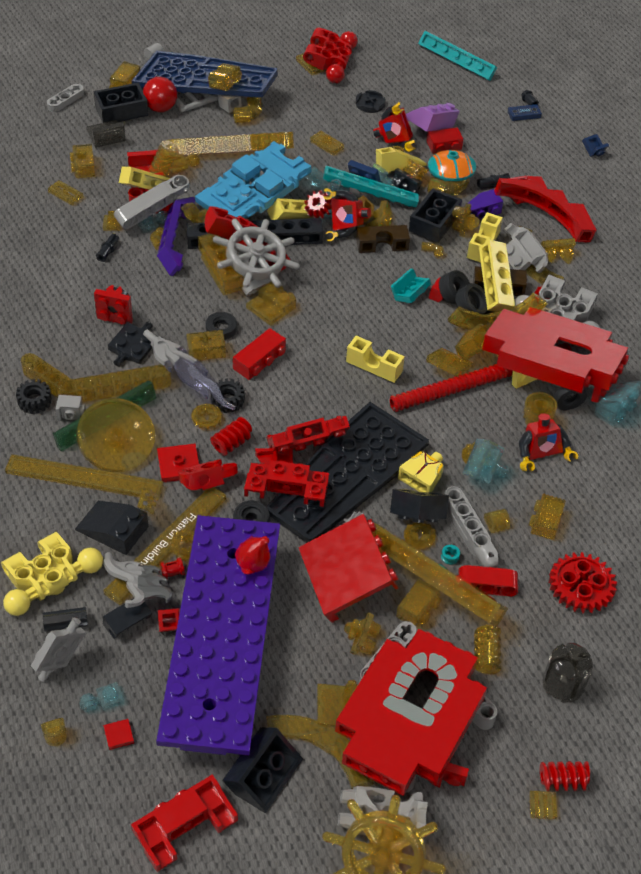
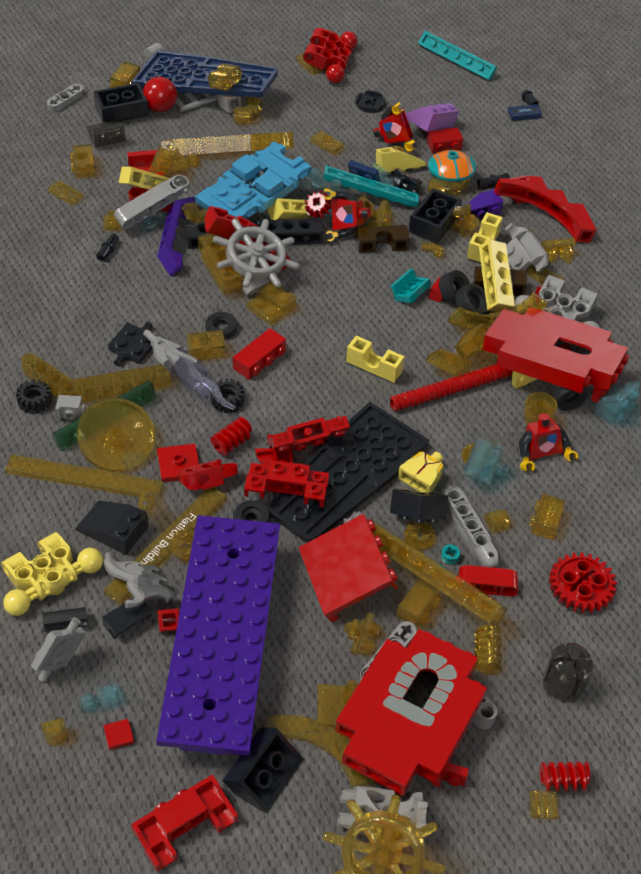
red piece [94,285,133,324] -> none
clear yellow arm [150,227,163,250] -> none
red bush [160,557,185,580] -> none
clear yellow gear [191,404,222,429] -> none
red hat [235,536,271,574] -> none
clear yellow wheel [403,159,429,181] -> none
dark blue bracket [582,134,609,157] -> none

